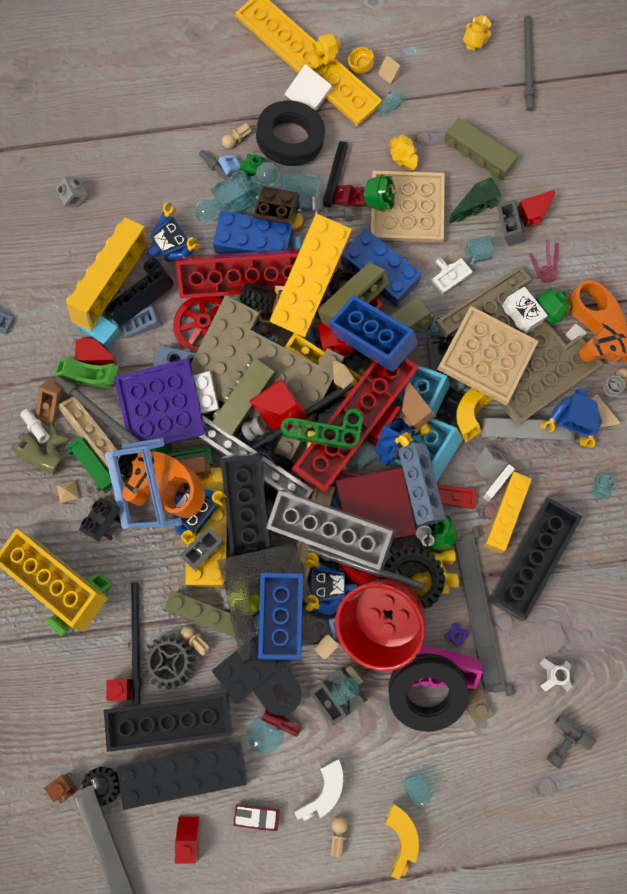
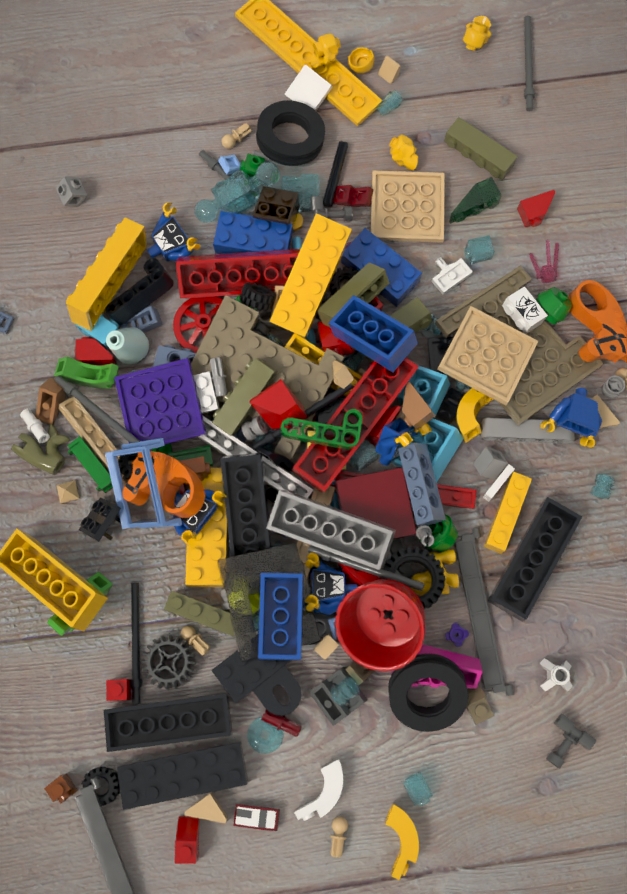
dark grey brick [180,527,225,572] -> none
green cone [364,174,395,212] -> none
dark grey brick [497,199,526,246] -> none
white sticker [565,324,587,341] -> none
none -> light aqua cone [106,327,149,364]
none -> tan slope [185,792,228,824]
none -> light grey axle [210,357,228,397]

